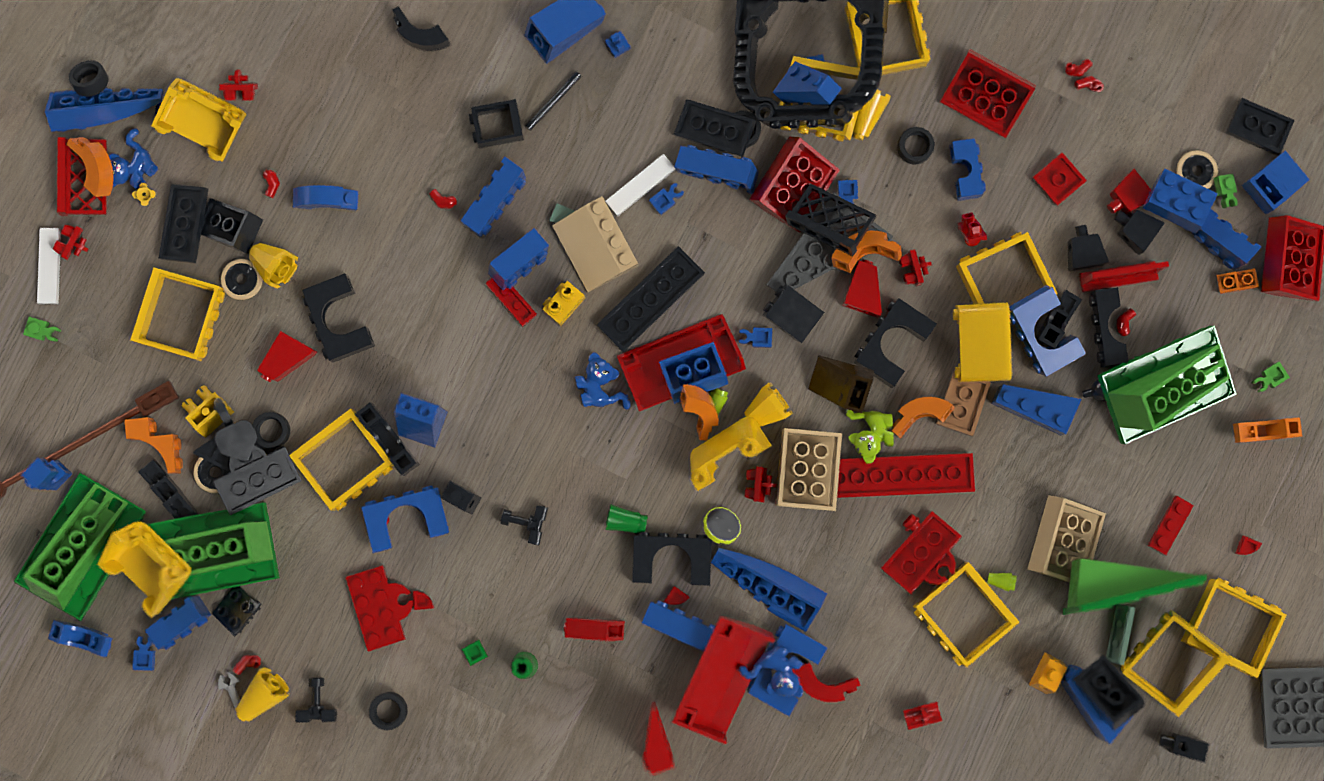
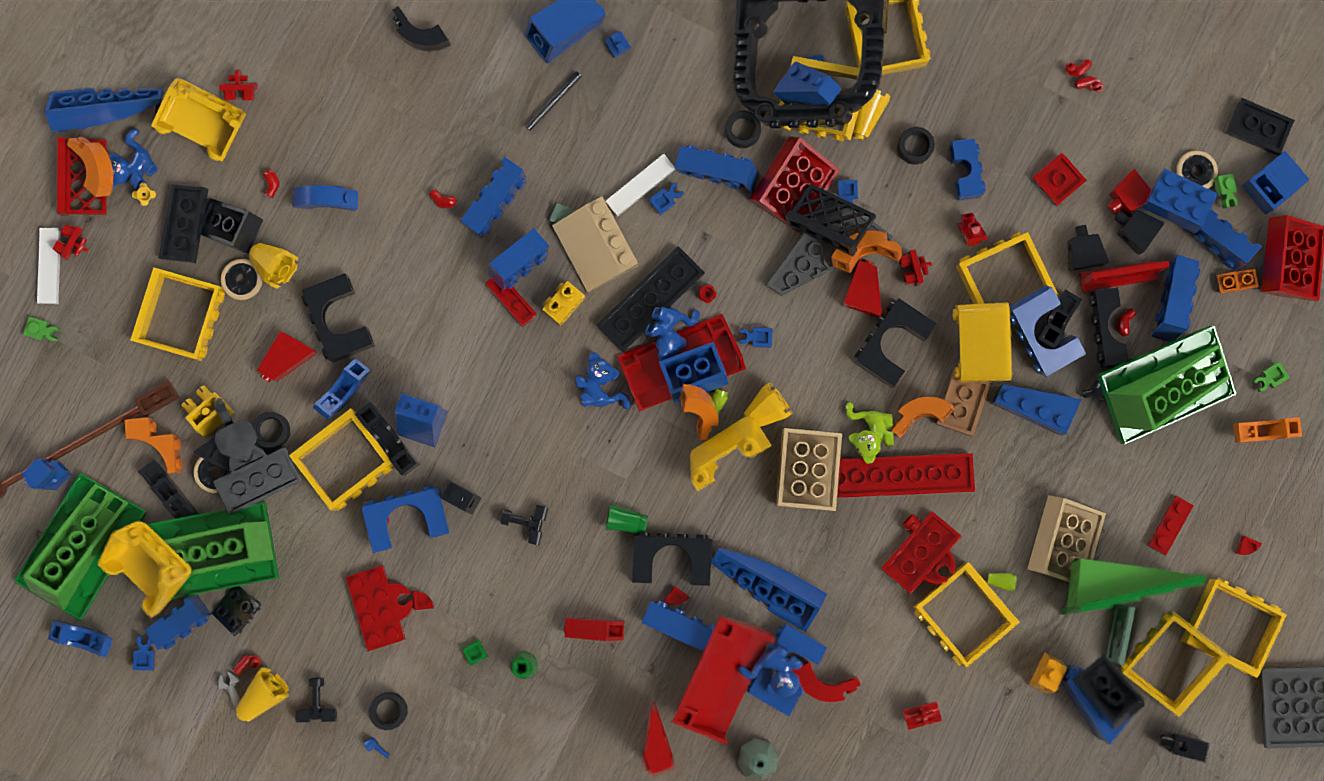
black tyre [68,60,109,97] -> none
black window [469,99,524,148] -> none
black plate [673,99,756,157] -> none
black tile [703,507,741,544] -> none
red hips [745,467,777,503] -> none
black brick [763,284,825,343] -> none
dark brown slope [808,355,874,413] -> none
red slope [940,49,1036,138] -> none
none -> blue arch [313,358,370,420]
none -> blue hand [364,737,390,758]
none -> blue animal [645,307,700,361]
none -> red plate [698,285,717,303]
none -> sand green cone [737,738,779,781]
none -> blue wedge [1151,255,1200,342]

